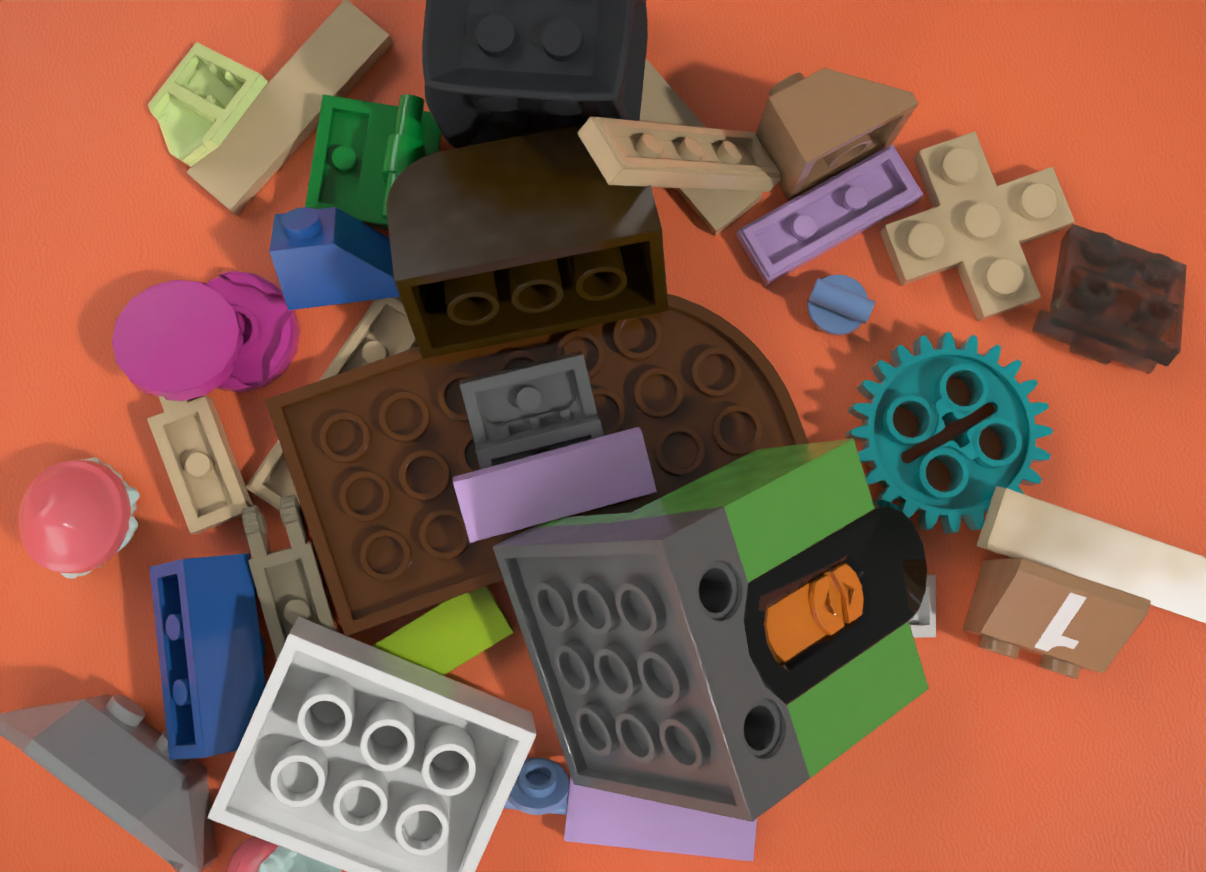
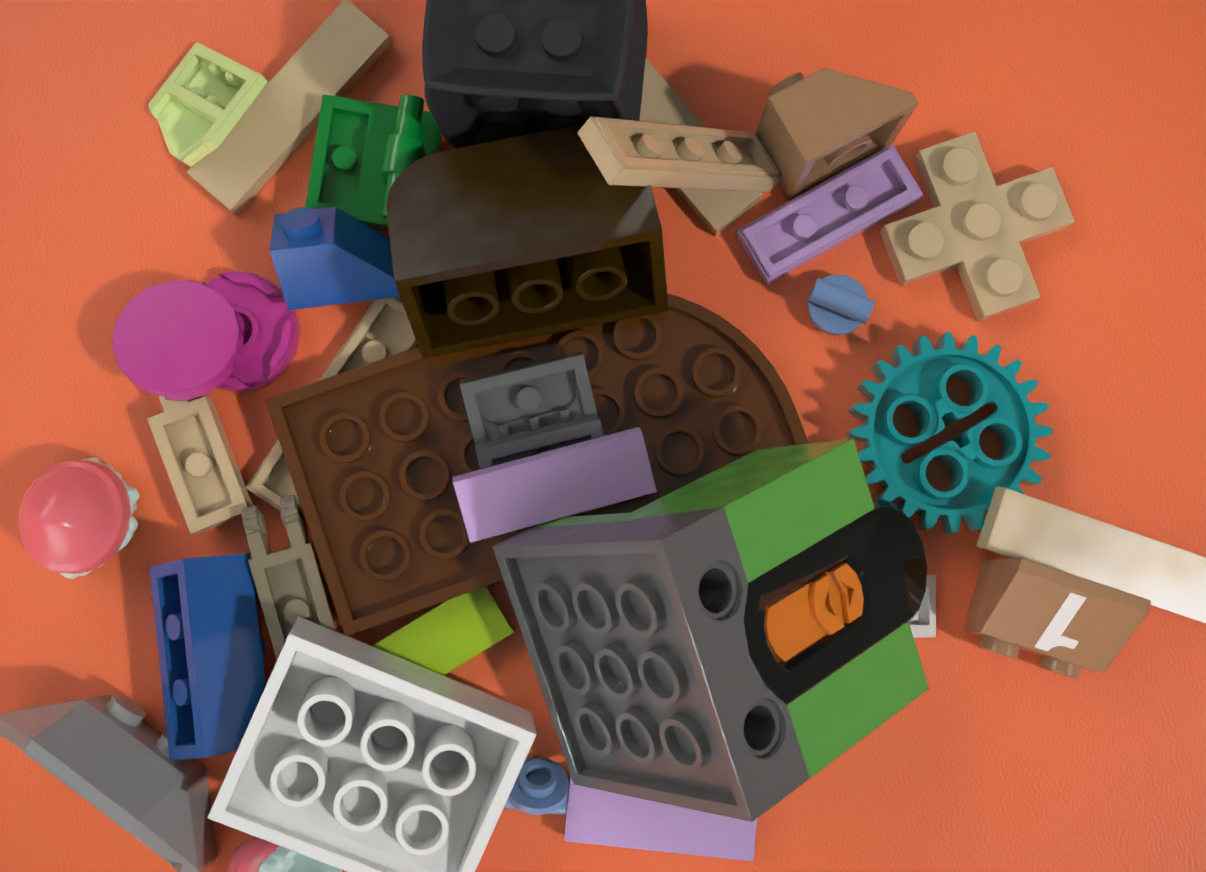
clear smoke plate [1032,224,1187,374] -> none

